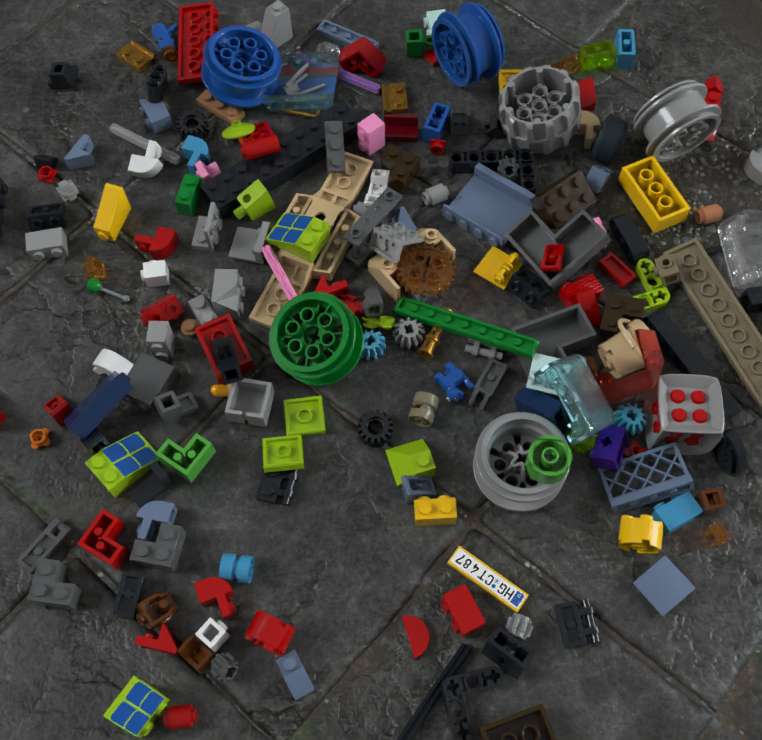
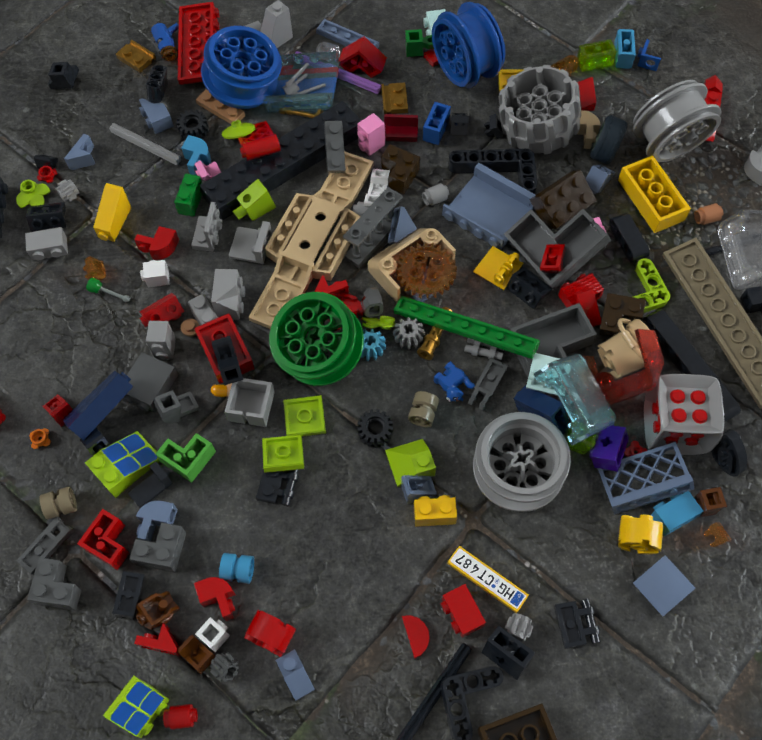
white brick [92,349,134,376] -> none
white brick [128,140,163,178] -> none
bright pink axle [261,245,297,301] -> none
lime slope [265,212,331,263] -> none
light grey bracket [369,223,424,263] -> none
red plate [429,139,446,155] -> none
dark grey gear [497,156,520,179] -> none
bright green brick [526,435,572,484] -> none
red tile [597,252,638,289] -> none
medium azure gear [613,402,648,436] -> none
dark tan brick [653,253,682,286] -> none
none -> lime plate [16,180,50,209]
none -> dark tan wheel [40,486,77,520]
none -> blue bracket [637,39,661,71]

